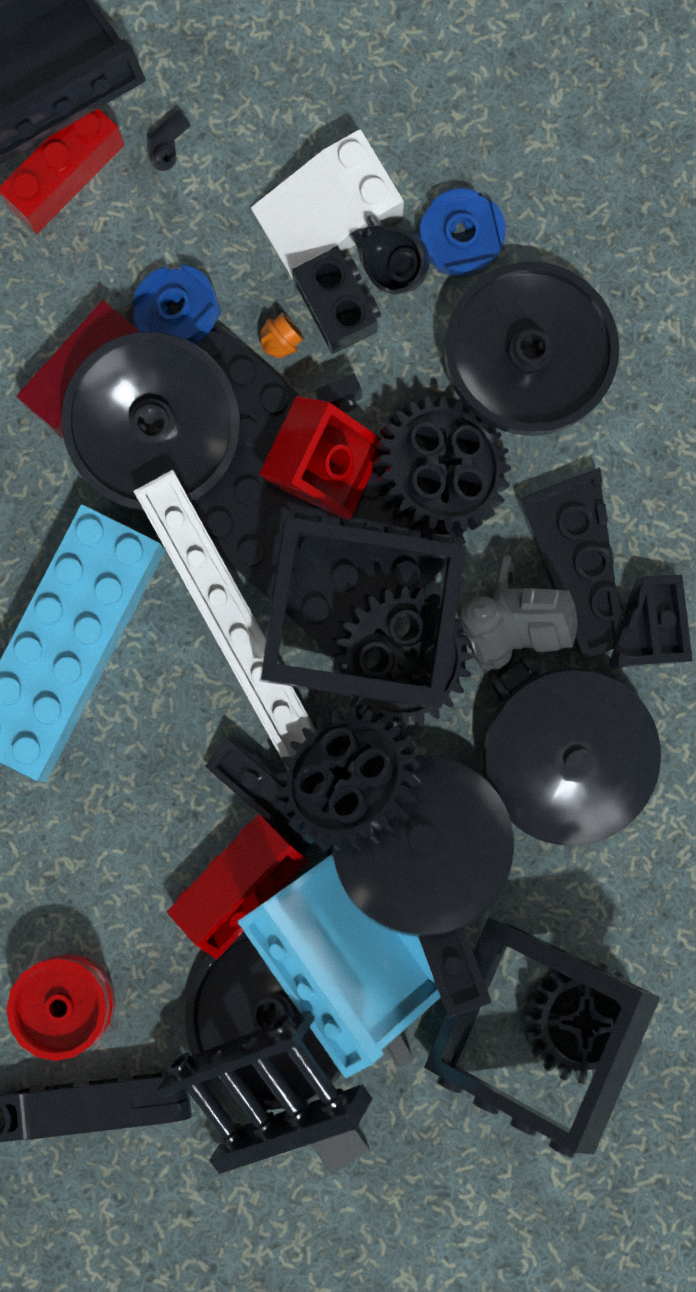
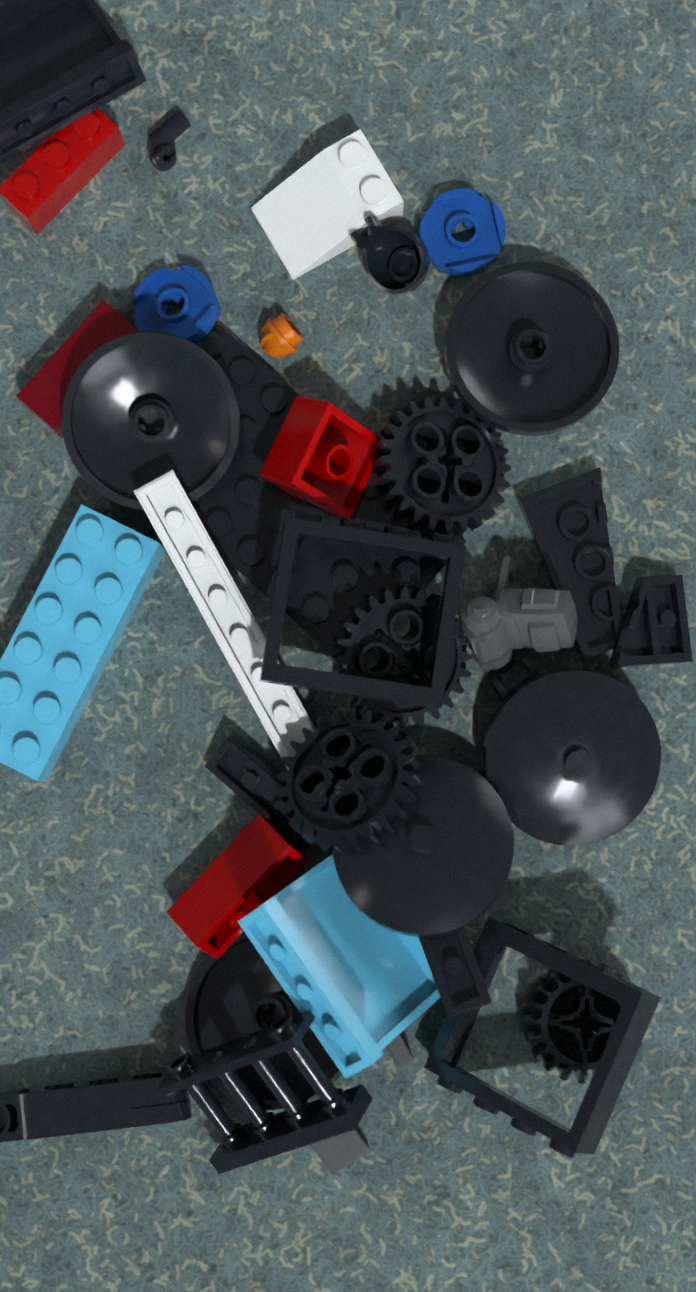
red wheel [6,953,116,1061] -> none
black brick [292,246,381,355] -> none
black plate [315,373,362,413] -> none

